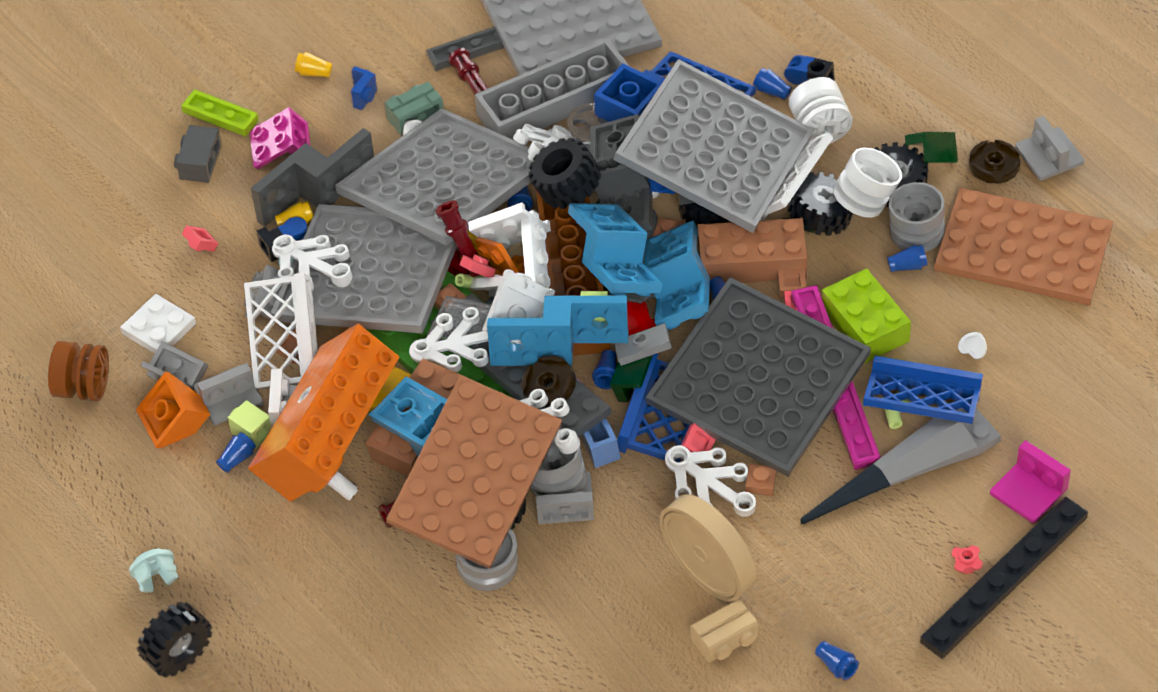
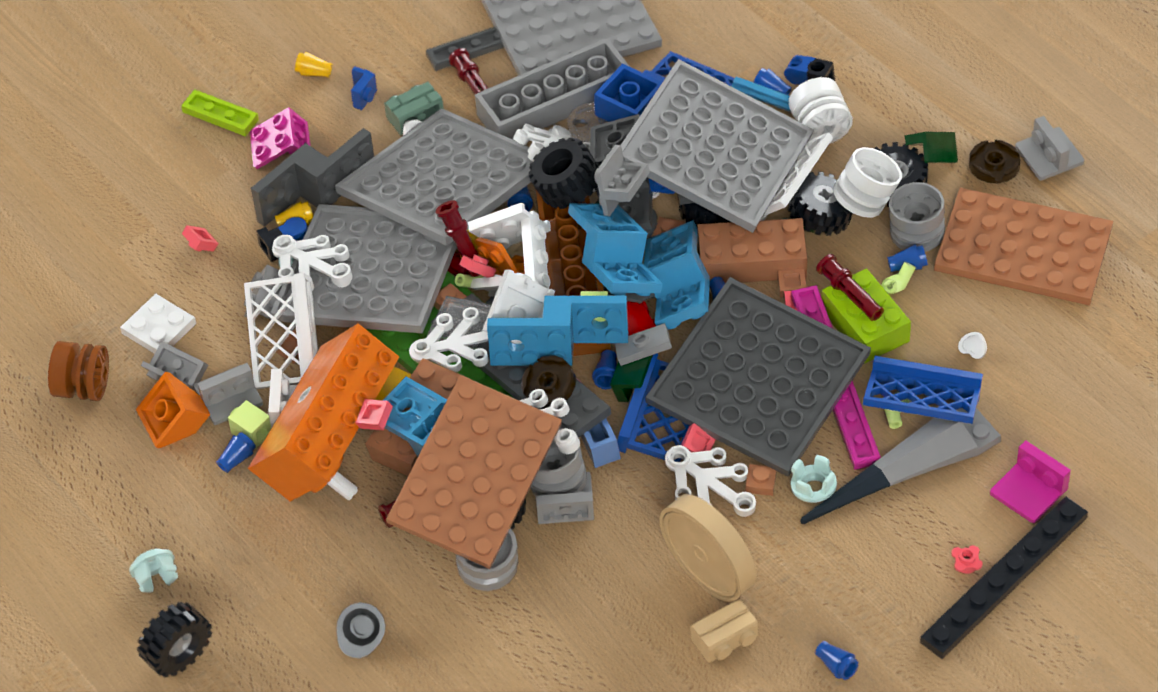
dark grey brick [174,125,222,183] -> none
none -> piece [337,602,386,658]
none -> coral plate [356,399,393,430]
none -> light grey bracket [594,145,650,216]
none -> dark azure axle [731,77,791,112]
none -> light aqua piece [791,455,837,503]
none -> dark red pin [816,254,884,321]
none -> yellowish green arm [881,262,916,294]

